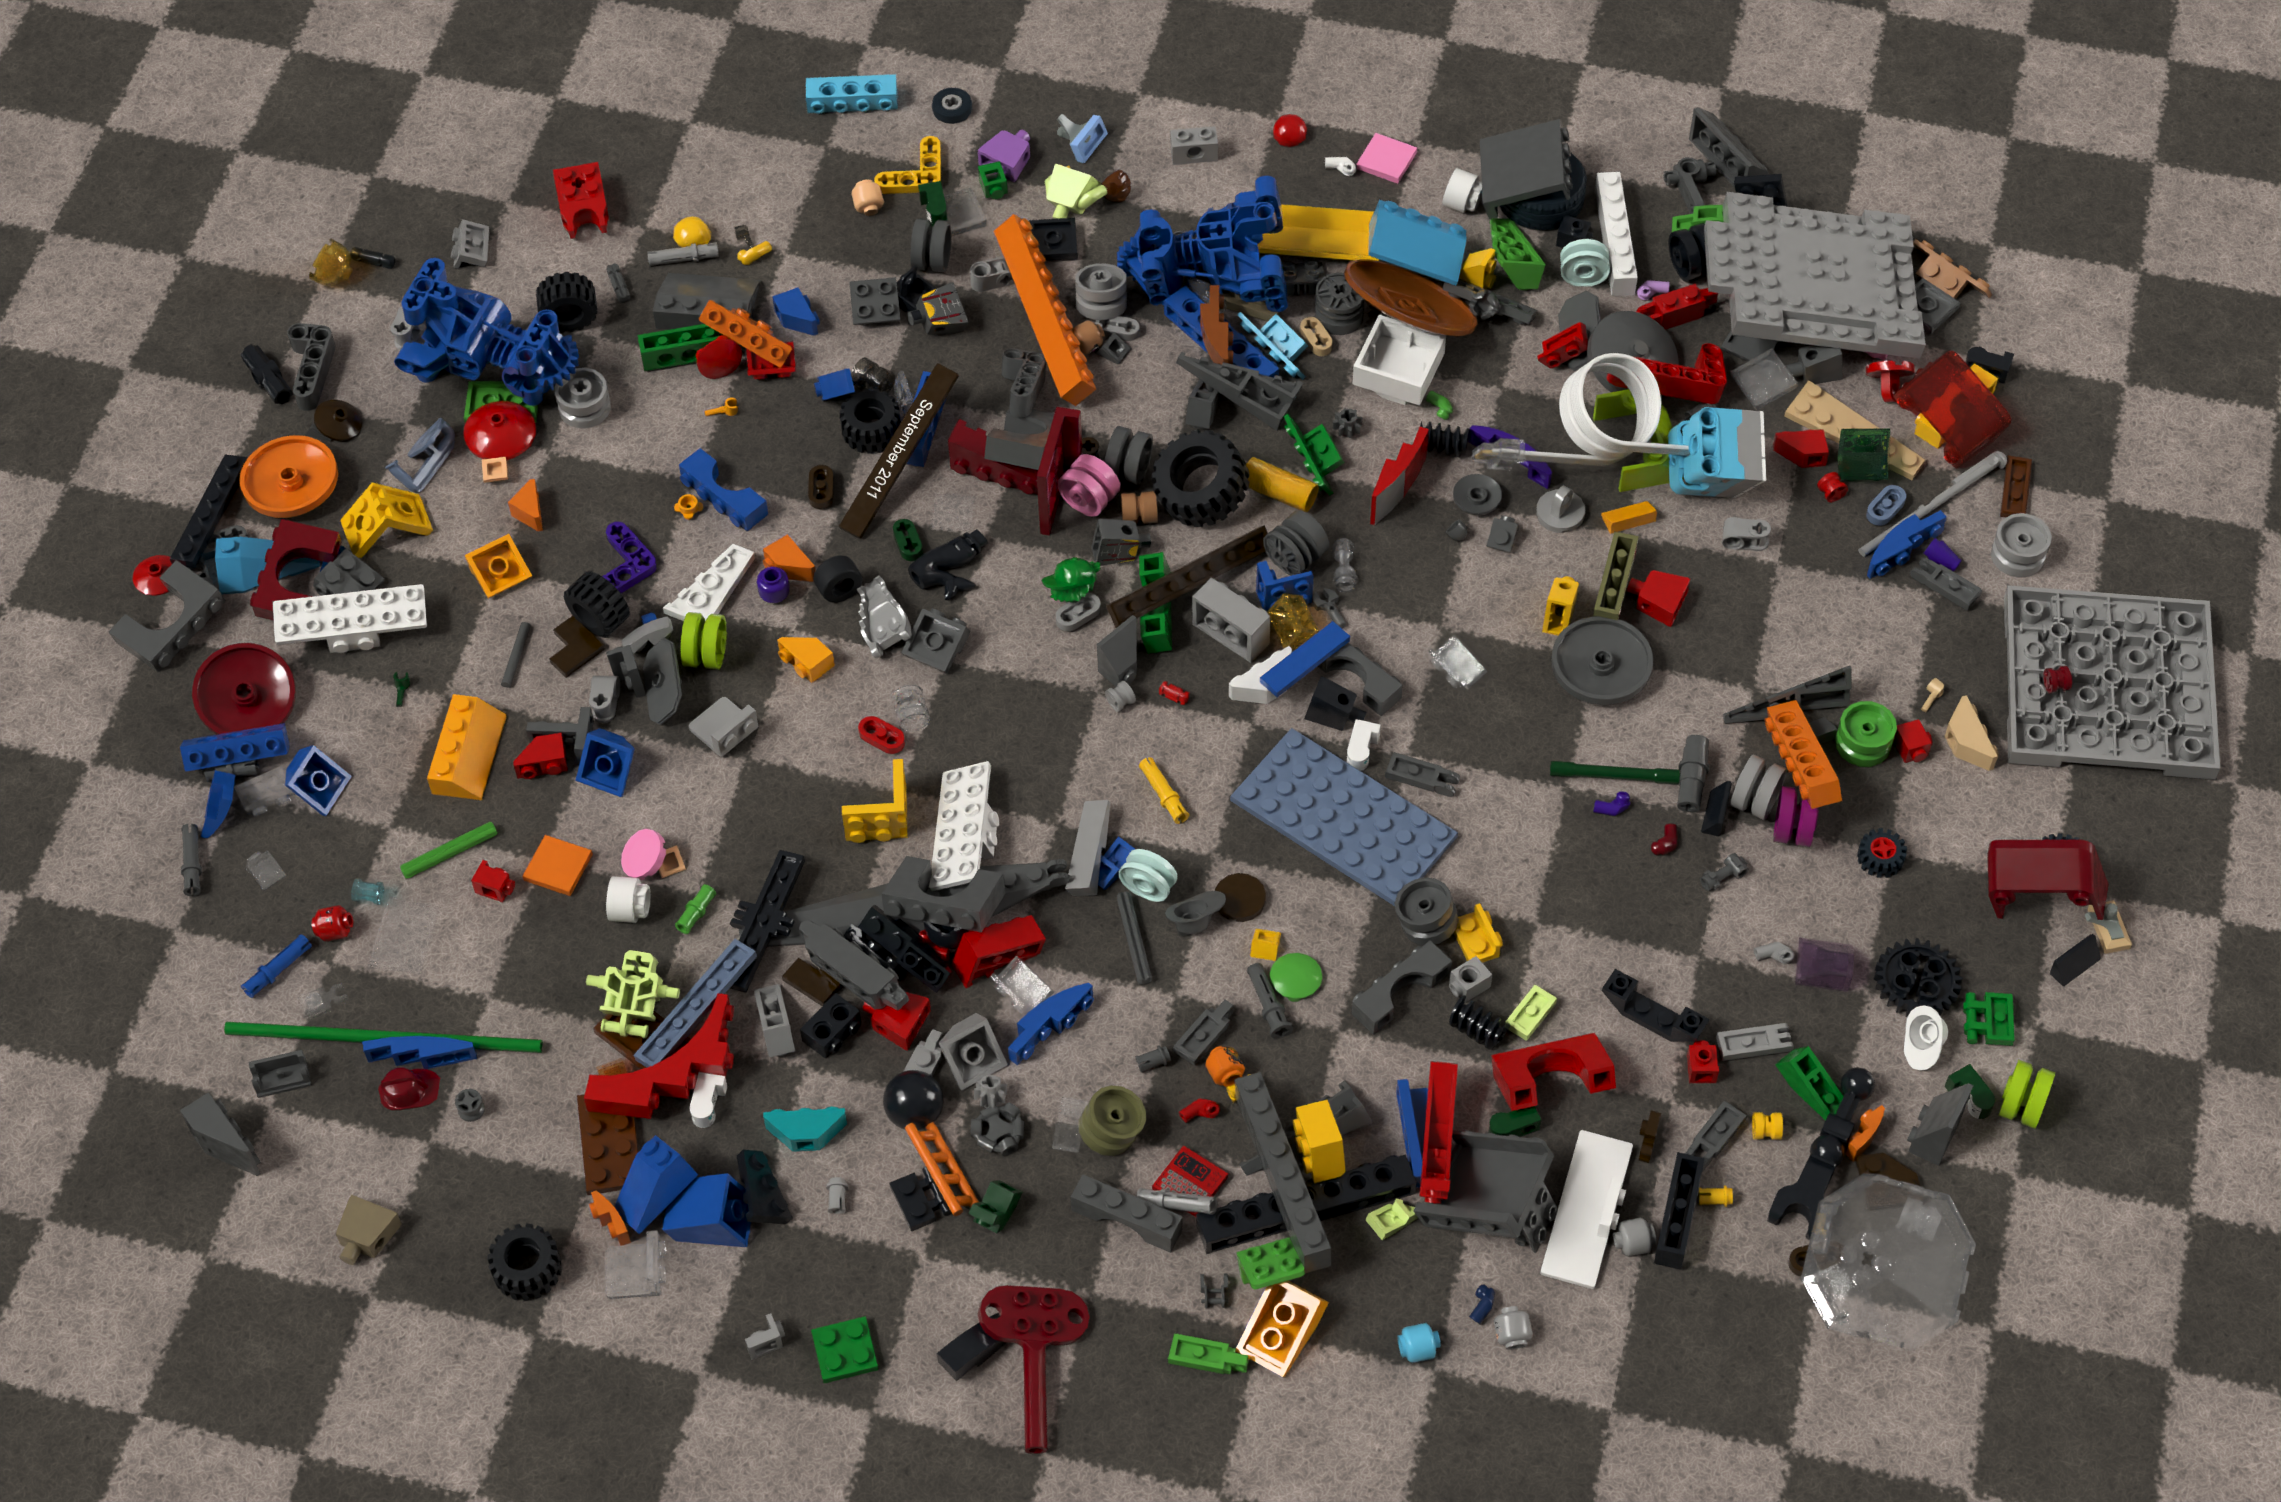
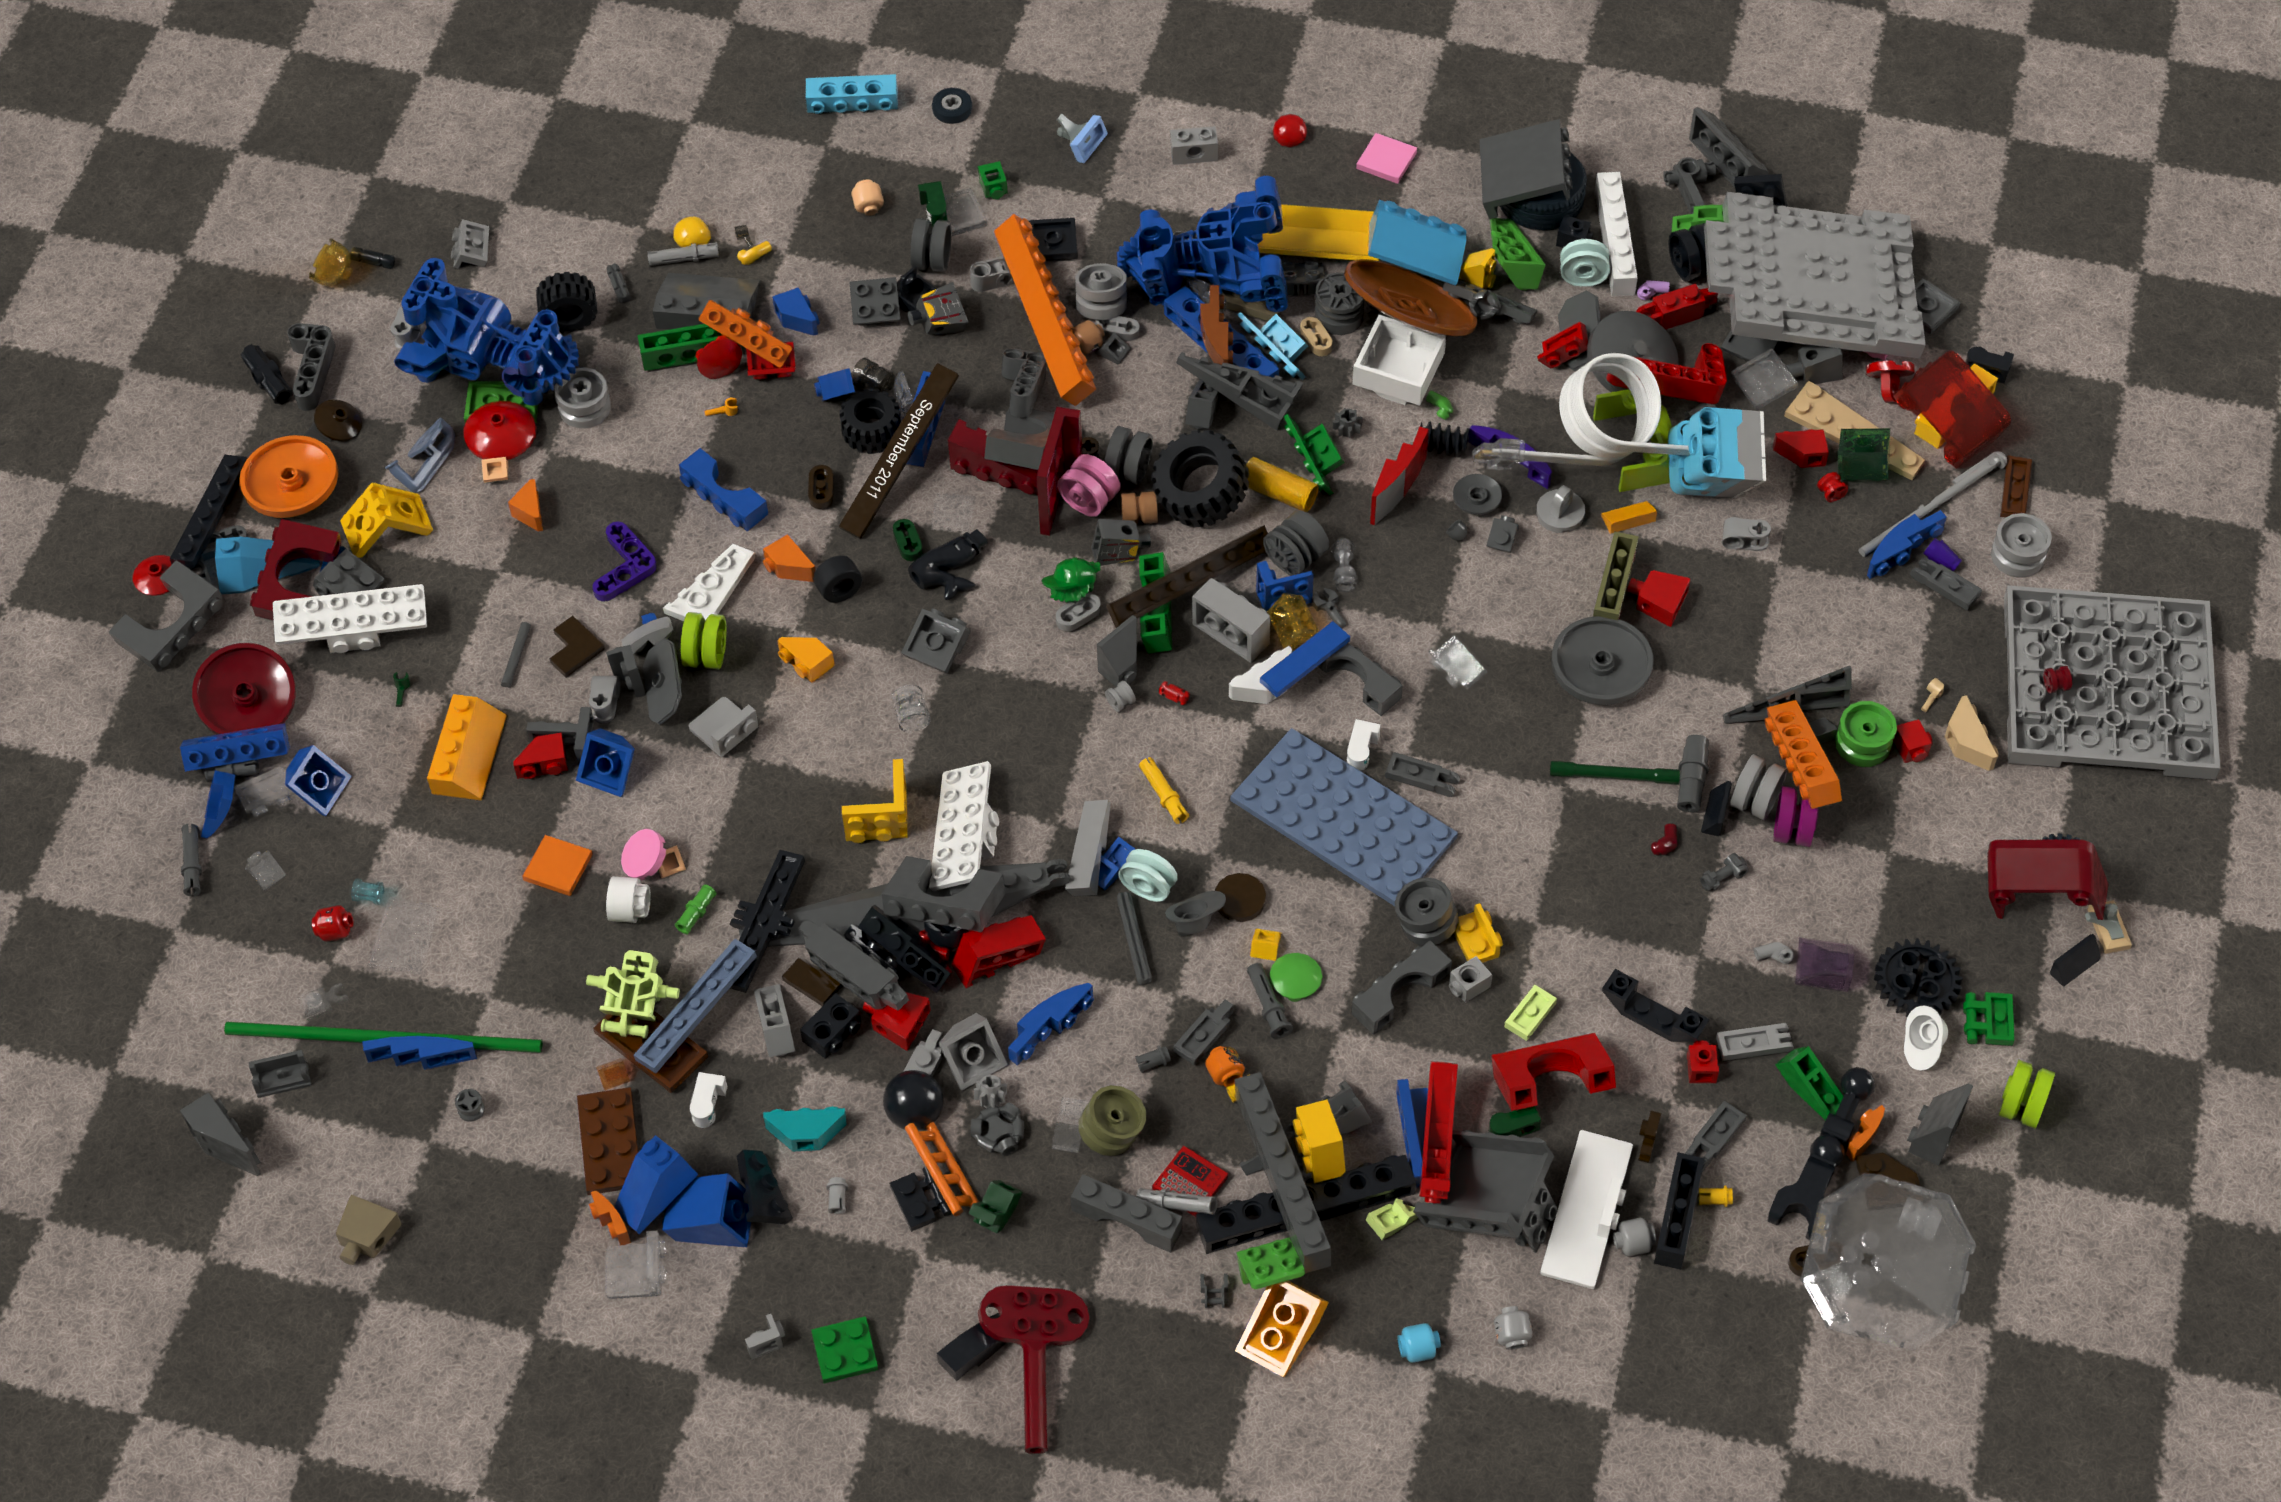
blue pin [241,934,312,998] -> none
dark red piece [378,1067,440,1110] -> none
bright green axle [400,822,497,878] -> none
light orange slope [465,534,532,599] -> none
red brick [471,860,515,903] -> none
black tyre [487,1223,562,1301] -> none
red brick [553,162,609,239] -> none
black tyre [563,571,630,638] -> none
red arch [584,993,734,1119] -> none
light orange plate [674,494,704,520] -> none
dark purple head [756,567,790,603] -> none
light grey animal [857,575,912,658] -> none
red plate [858,716,905,754] -> none
yellow beam [874,136,941,194] -> none
medium lavender torso [978,130,1030,182] -> none
clear bracket [990,956,1054,1014] -> none
yellowish green torso [1045,164,1131,219] -> none
bright green hinge [1168,1334,1249,1374] -> none
red arm [1179,1098,1220,1123] -> none
black torso [1304,676,1367,731] -> none
white arm [1325,157,1356,176] -> none
white piece [1442,168,1482,213] -> none
black piece [1449,995,1510,1050] -> none
dark blue arm [1469,1284,1495,1325] -> none
yellow torso [1542,576,1579,636] -> none
dark purple arm [1593,791,1630,816] -> none
yellow wheel [1752,1112,1783,1140] -> none
black wheel [1857,828,1907,878] -> none
sand blue plate [1866,485,1906,526] -> none
medium nougat bracket [1913,239,1992,299] -> none
dark green leg [1944,1064,1995,1119] -> none

